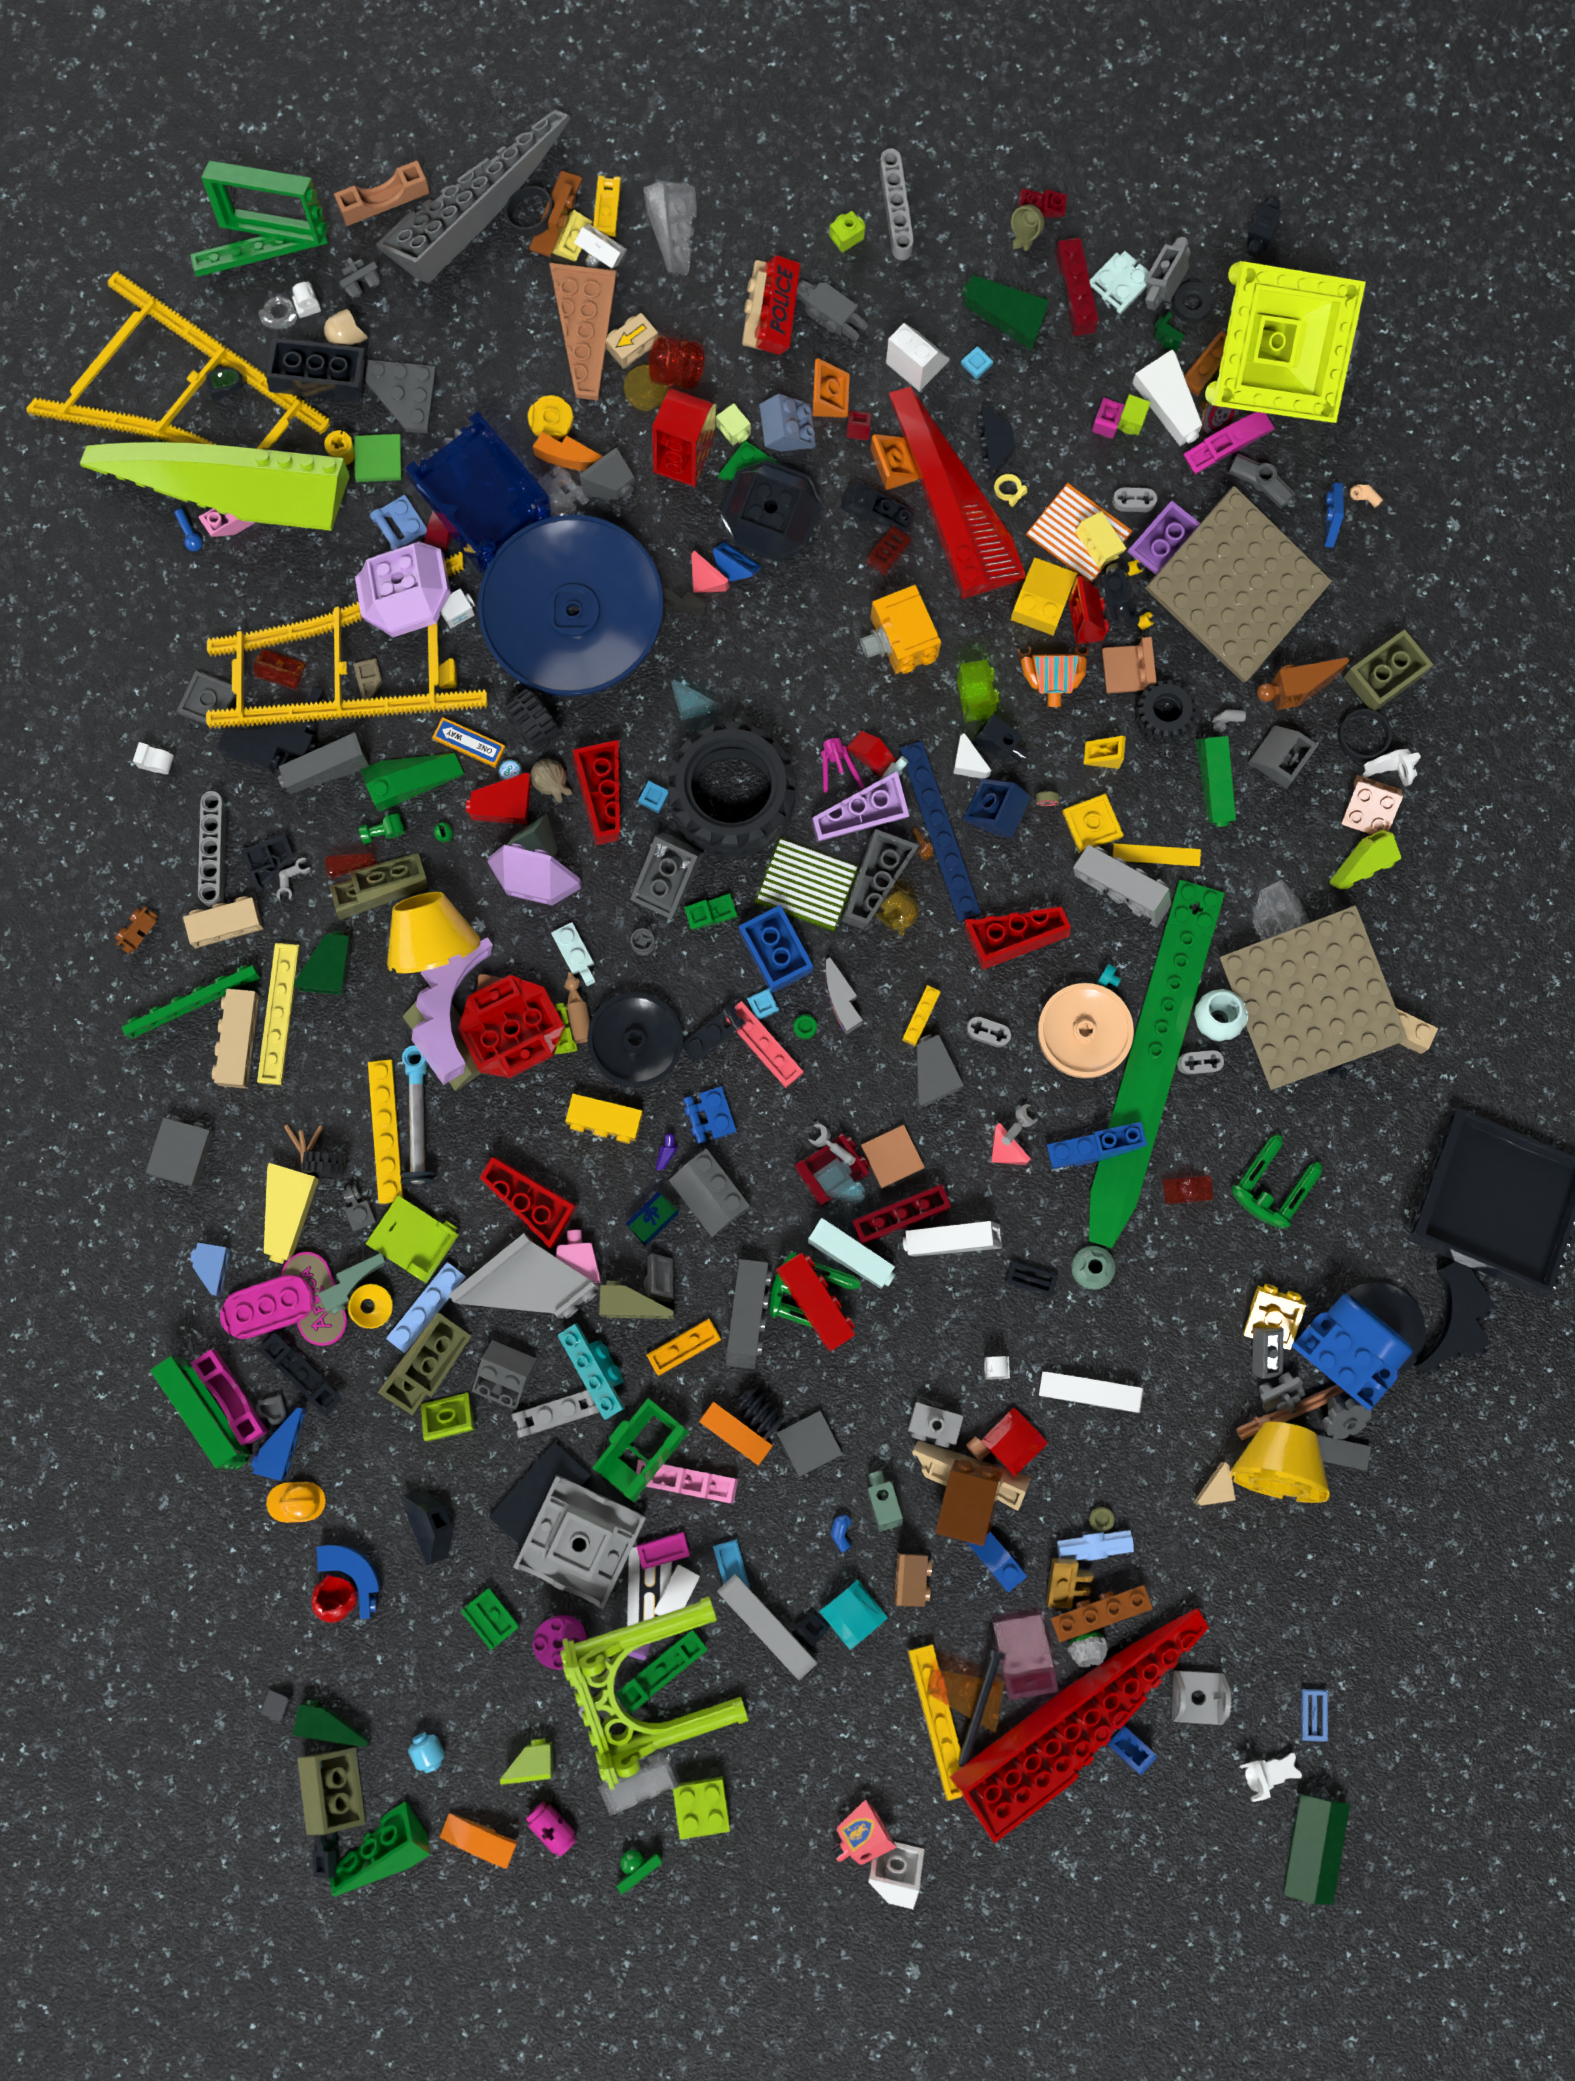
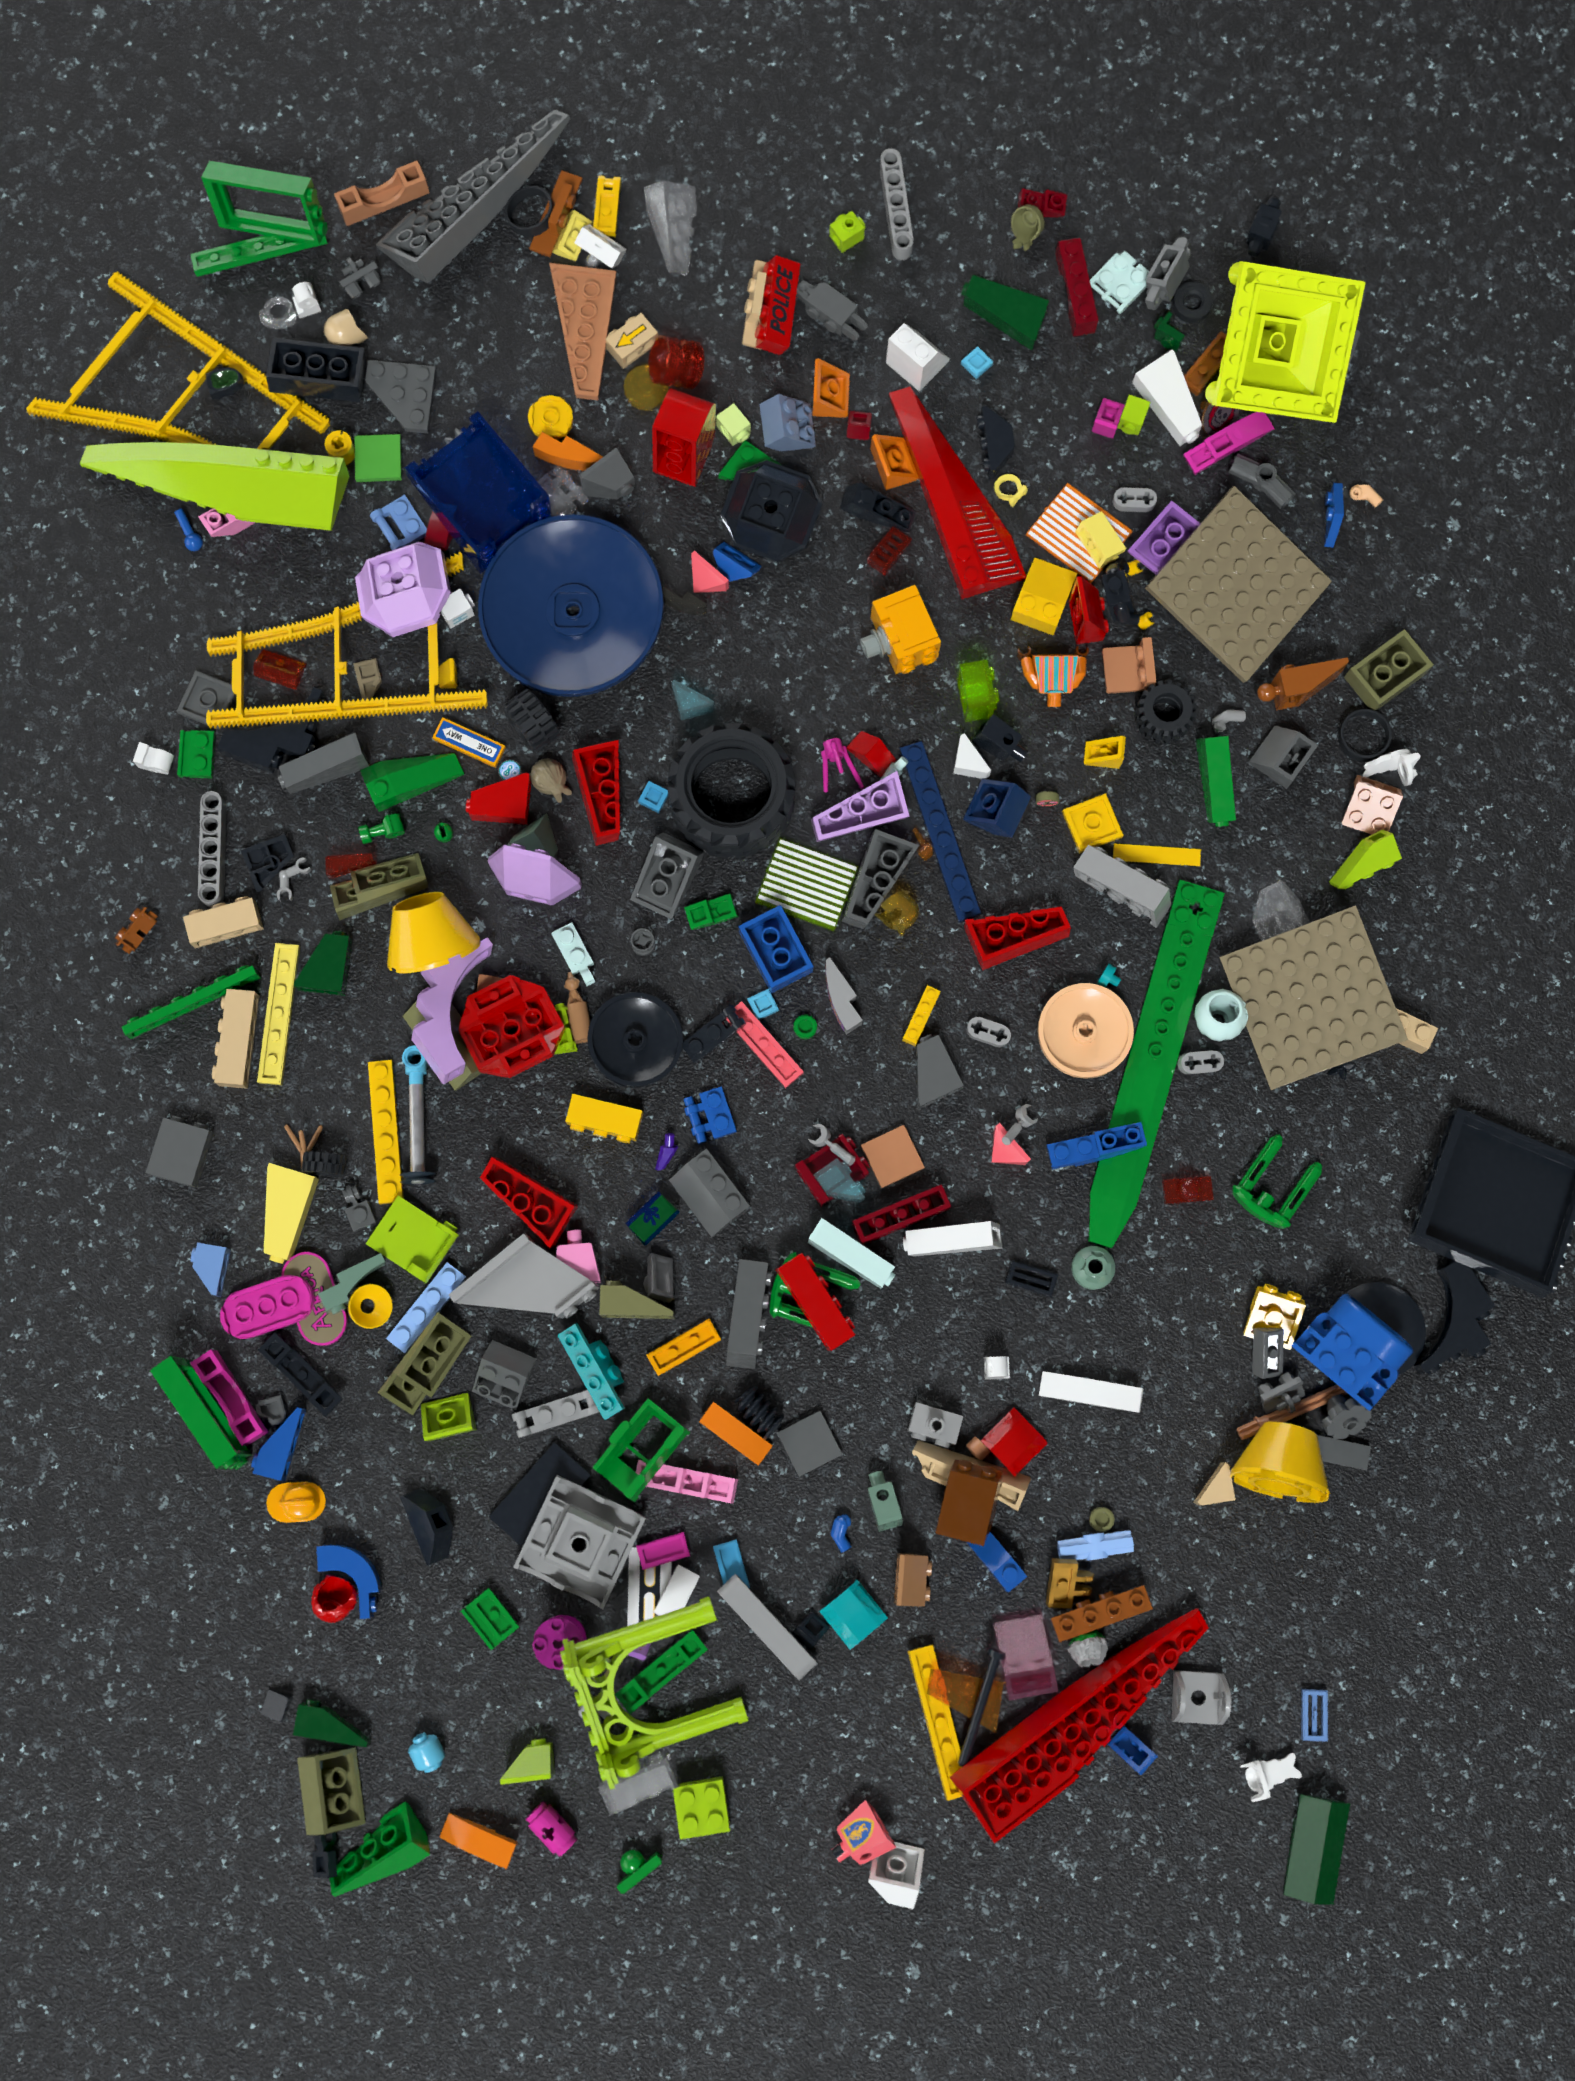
none -> green plate [177,730,216,778]

